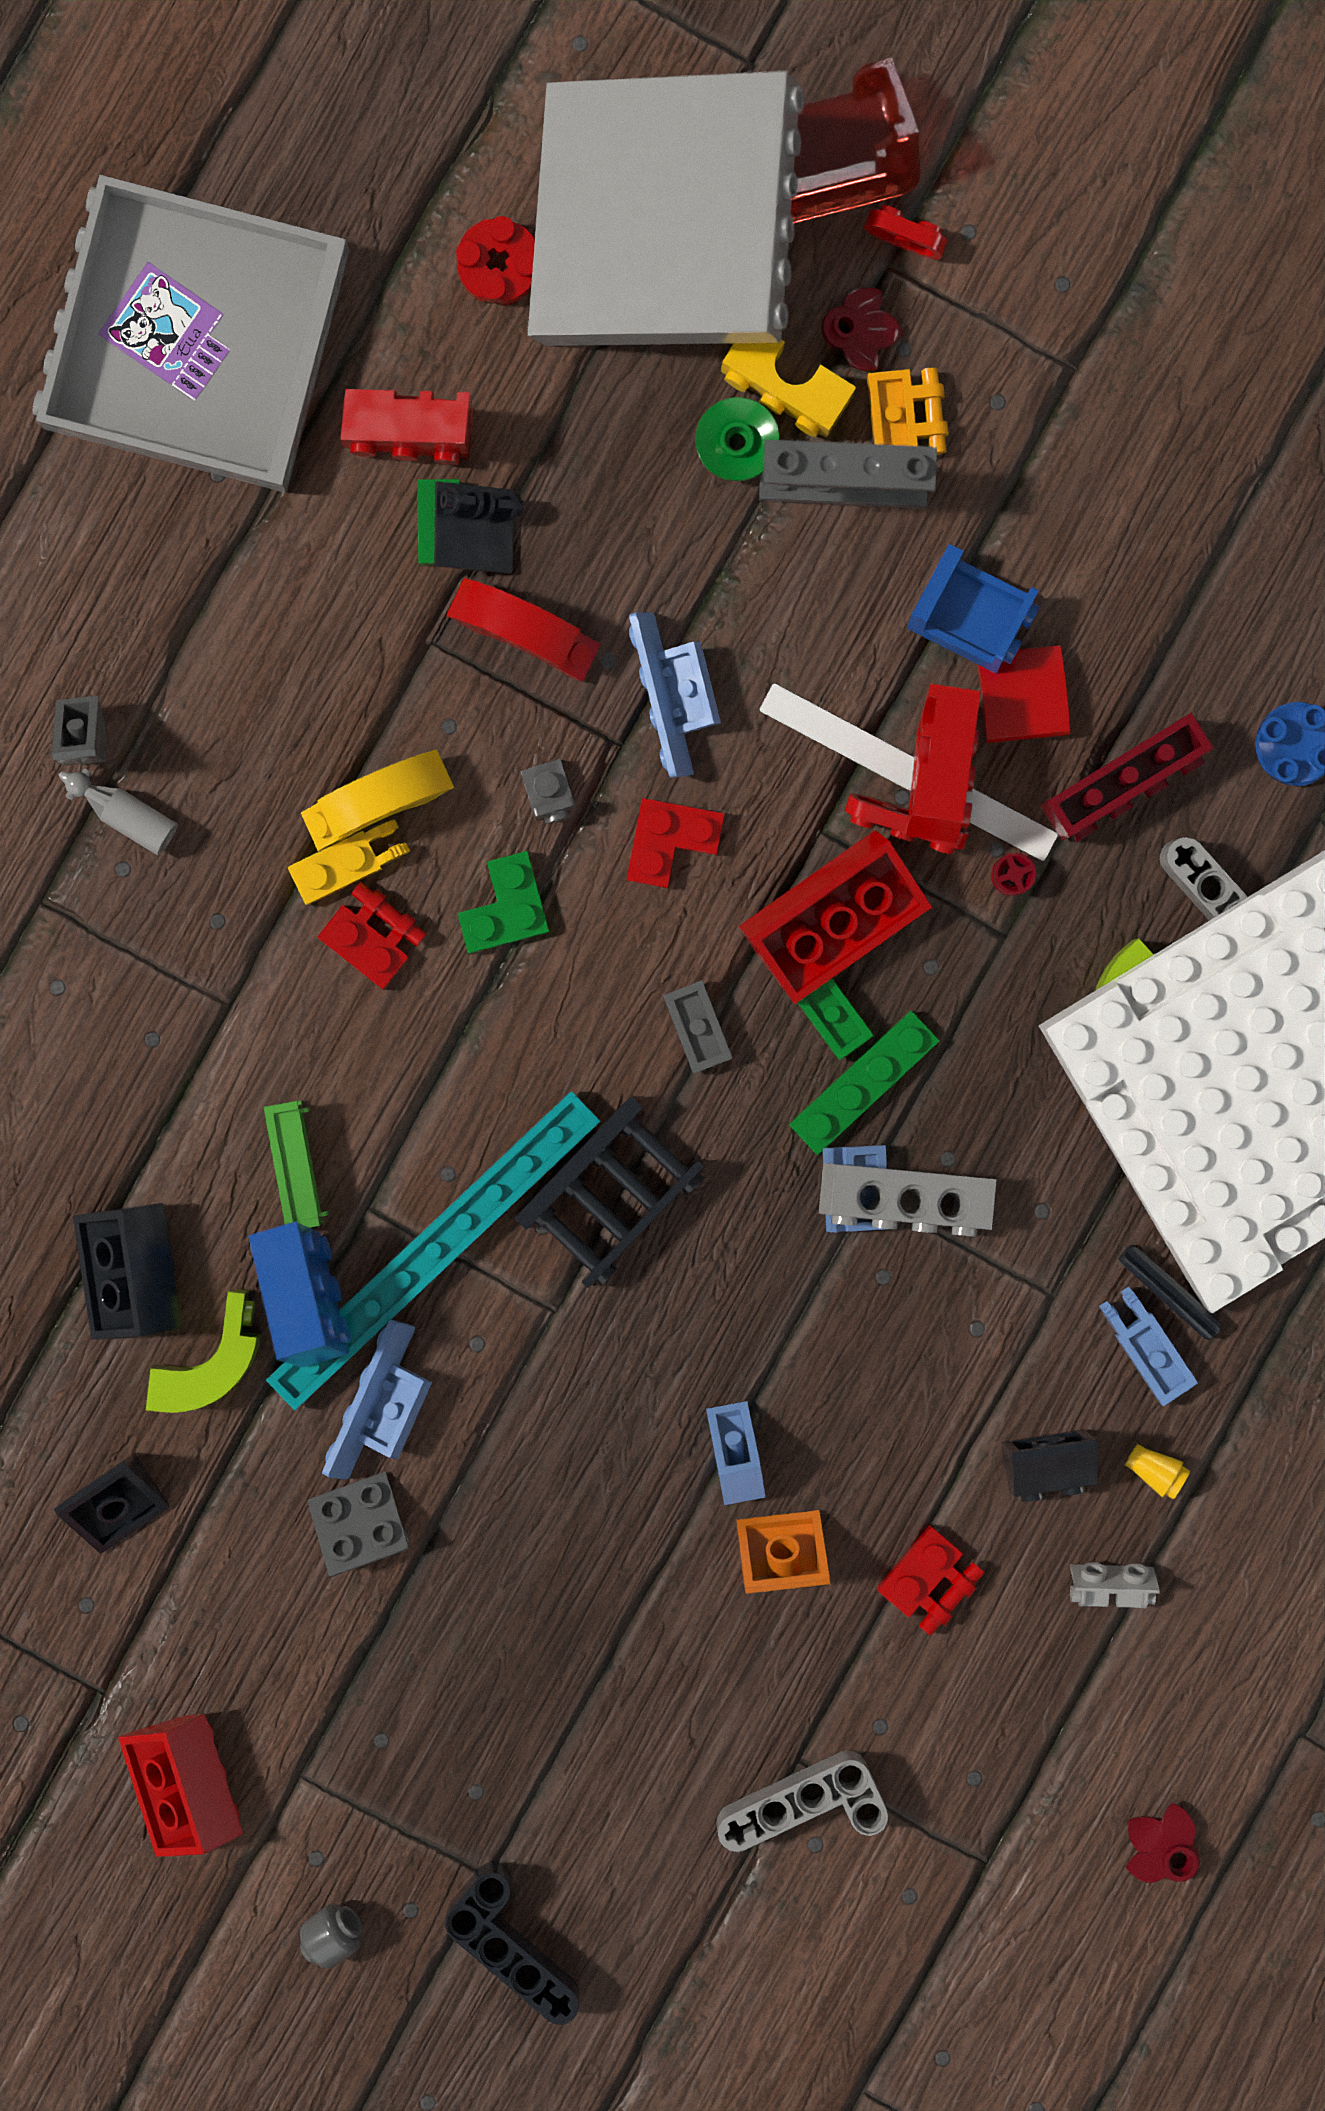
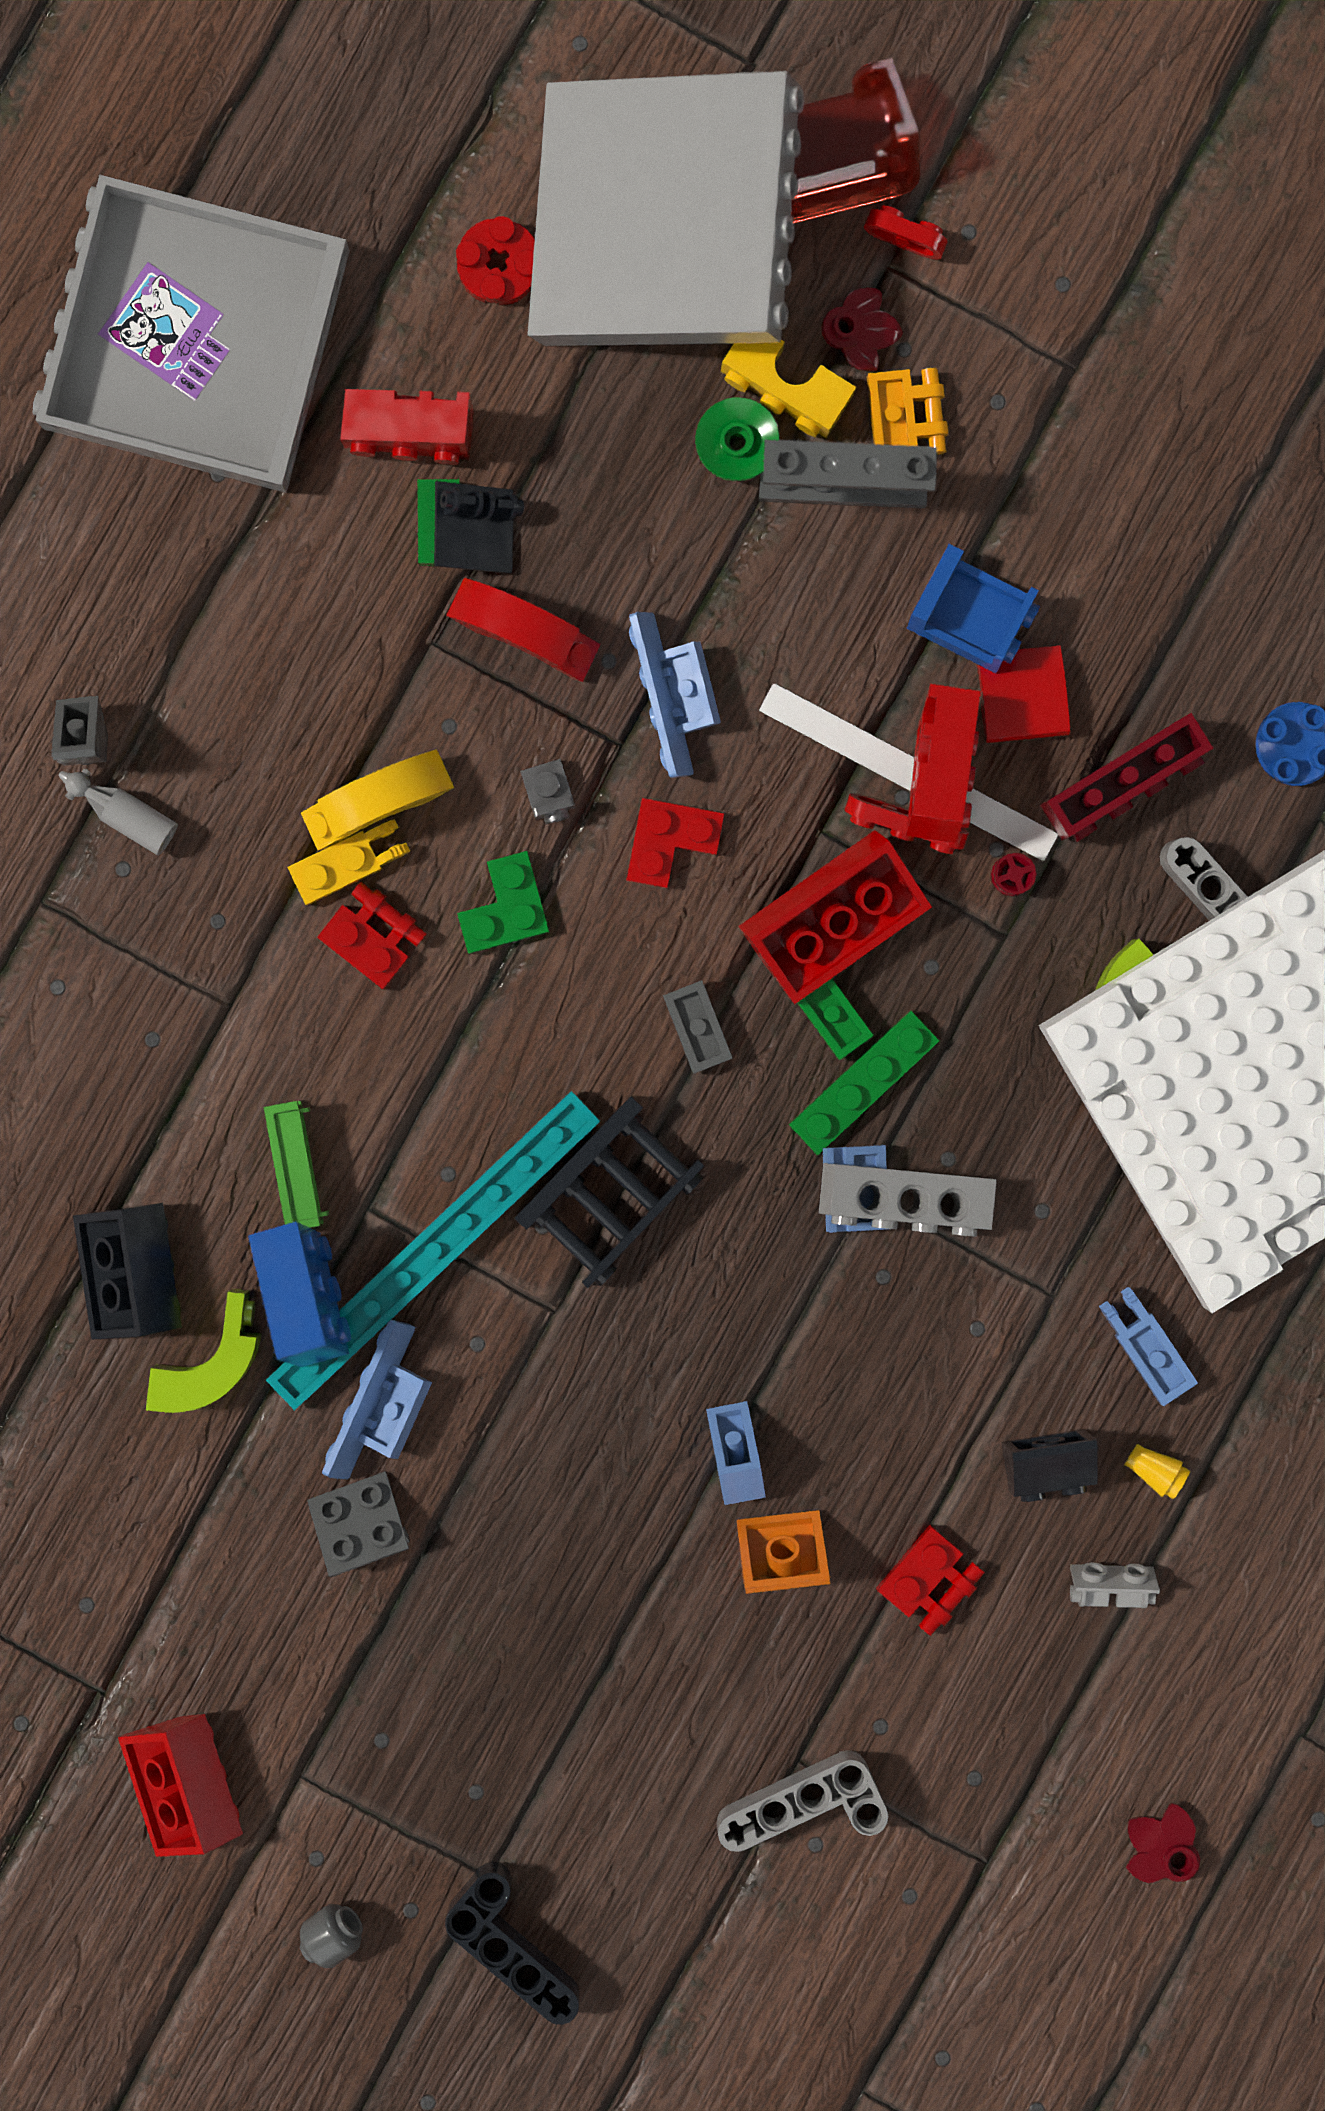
black slope [54,1453,170,1554] -> none
black axle [1119,1244,1222,1340] -> none

